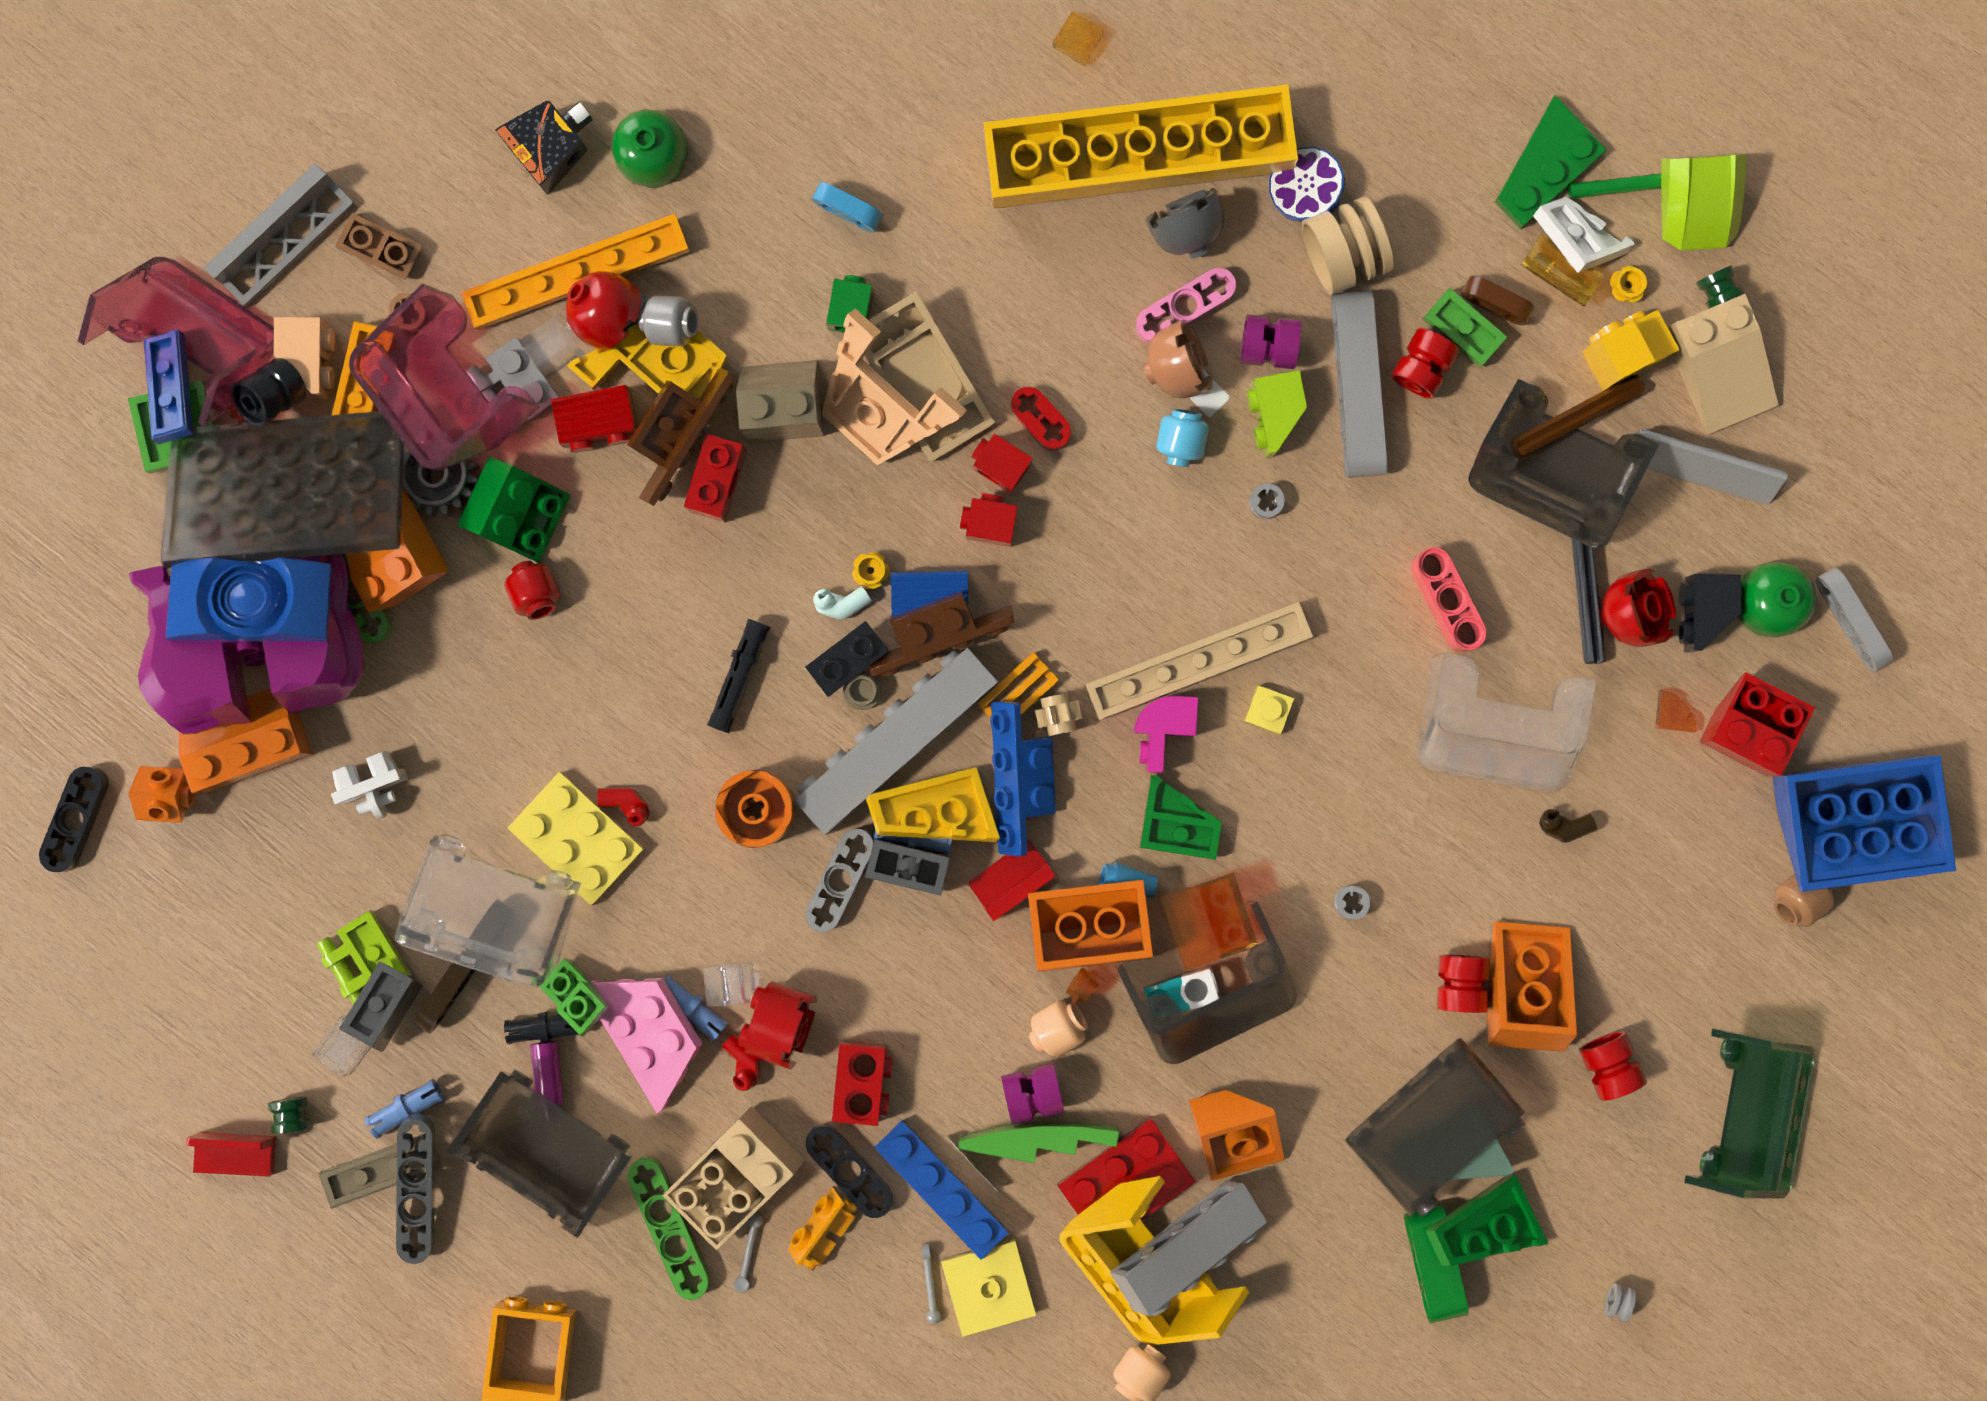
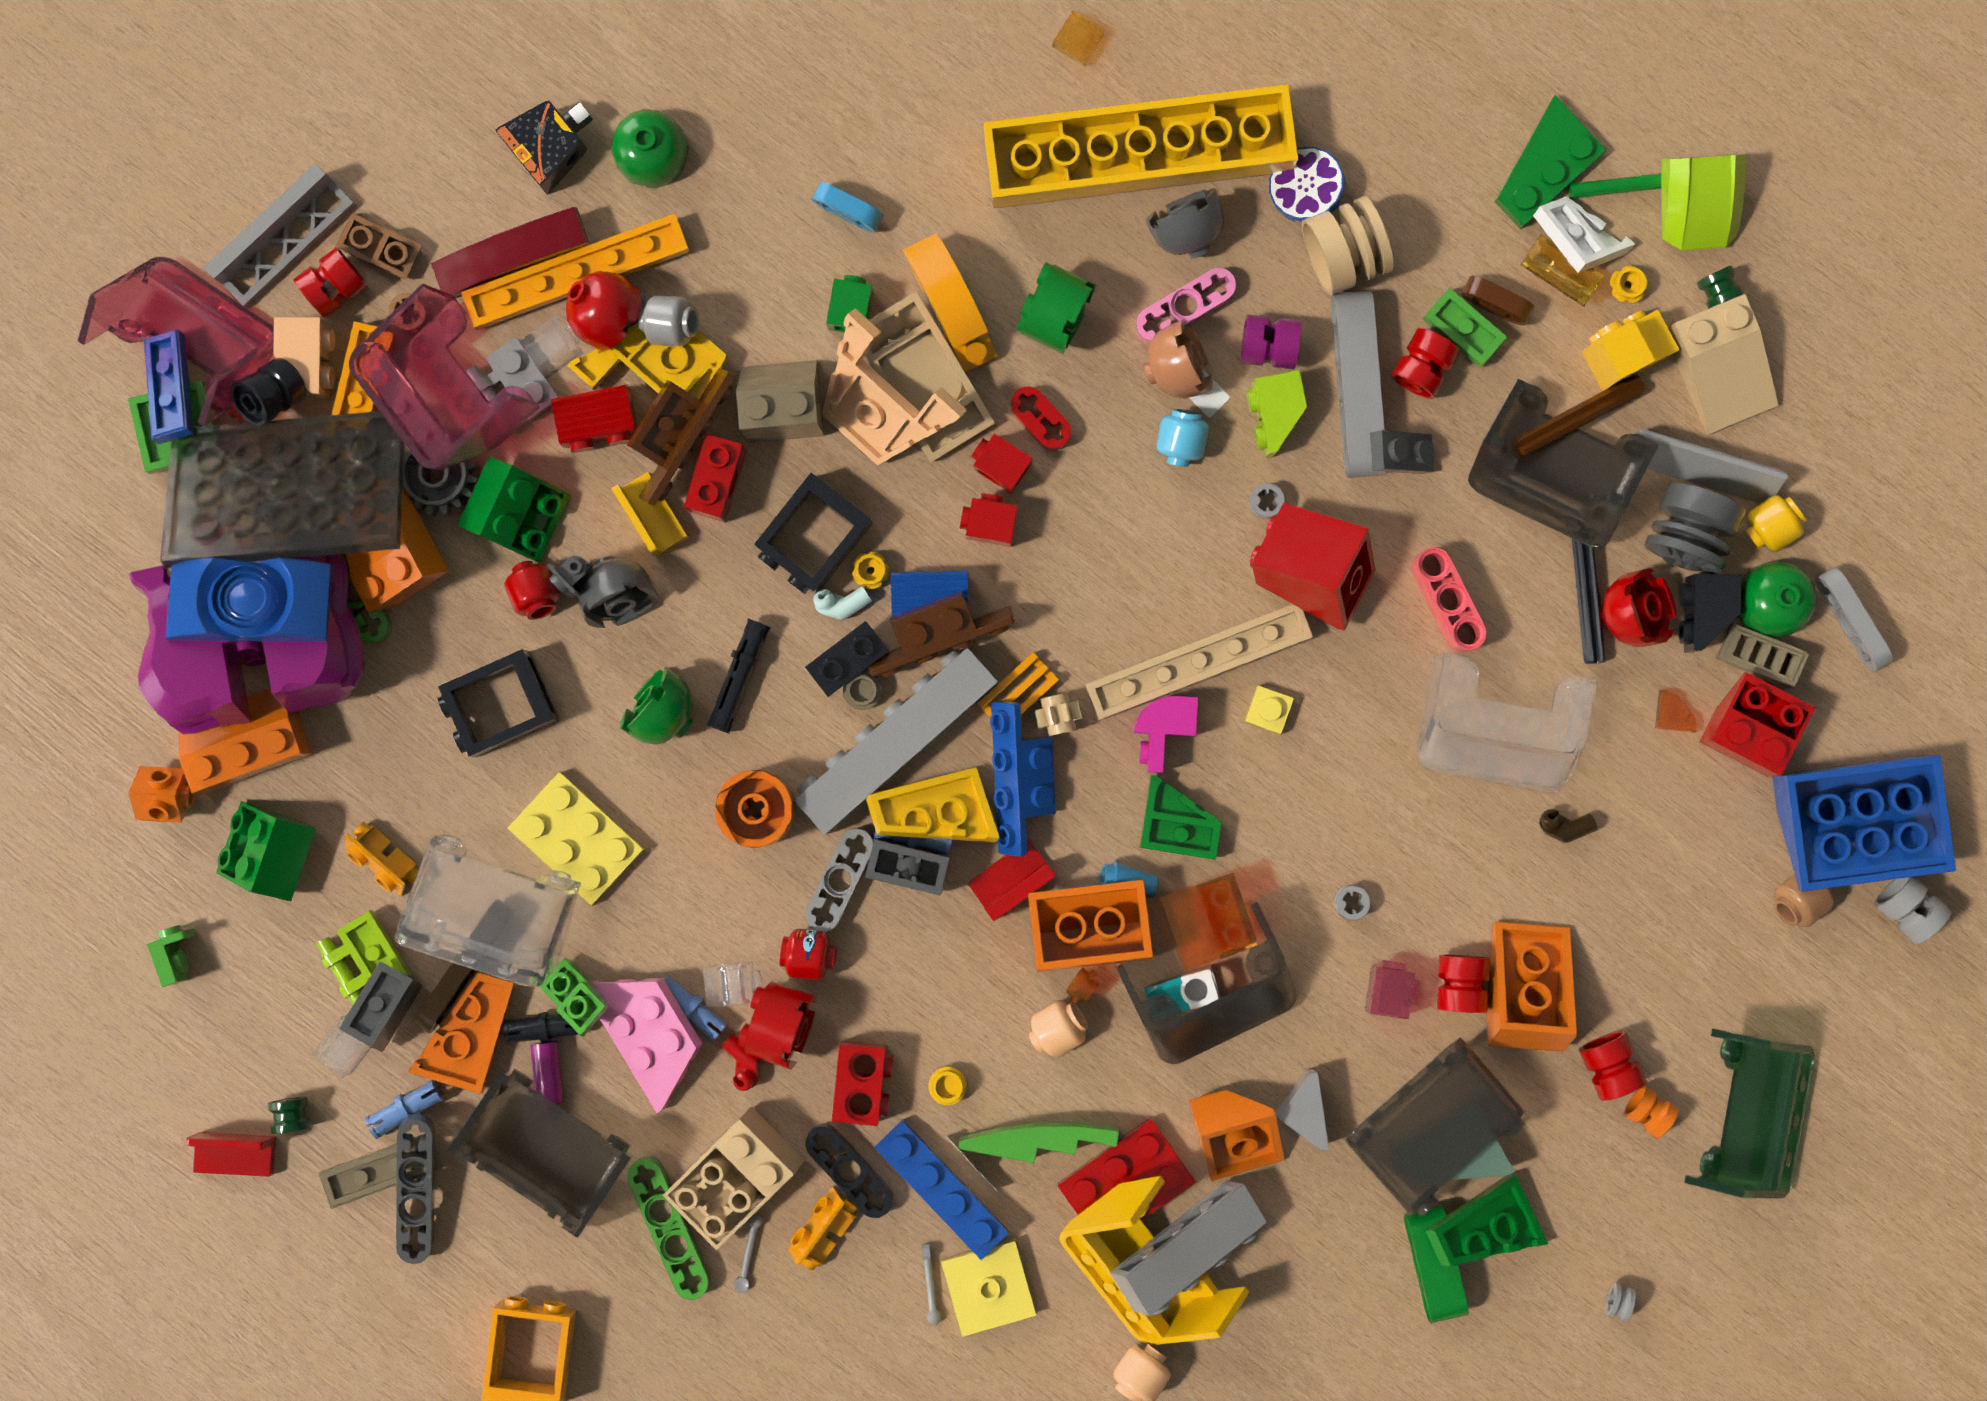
black beam [39,767,108,872] -> none
white hips [331,751,409,820] -> none
red arm [597,788,650,827] -> none
magenta wheel [1001,1063,1065,1125] -> none
none -> bright green bracket [147,925,197,987]
none -> green slope [216,801,316,901]
none -> red wheel [293,247,368,319]
none -> light orange hinge [344,822,421,896]
none -> orange wing [407,971,517,1094]
none -> dark red slope [431,207,590,299]
none -> black window [438,649,560,757]
none -> dark grey hinge [547,556,593,598]
none -> dark grey cylinder [578,556,658,628]
none -> yellow panel [611,472,689,557]
none -> green cylinder [620,667,693,745]
none -> black window [754,473,873,594]
none -> red head [780,928,837,981]
none -> light orange arch [902,233,997,372]
none -> yellow plate [928,1066,967,1105]
none -> green brick [1016,262,1096,354]
none -> red slope [1250,503,1376,631]
none -> light grey slope [1275,1069,1329,1151]
none -> clear pink brick [1365,960,1420,1019]
none -> dark grey plate [1370,430,1434,474]
none -> orange wheel [1624,1085,1679,1139]
none -> dark grey wheel [1644,483,1746,574]
none -> dark tan slope [1716,623,1809,689]
none -> yellow head [1745,495,1807,552]
none -> light grey wheel [1874,876,1952,945]

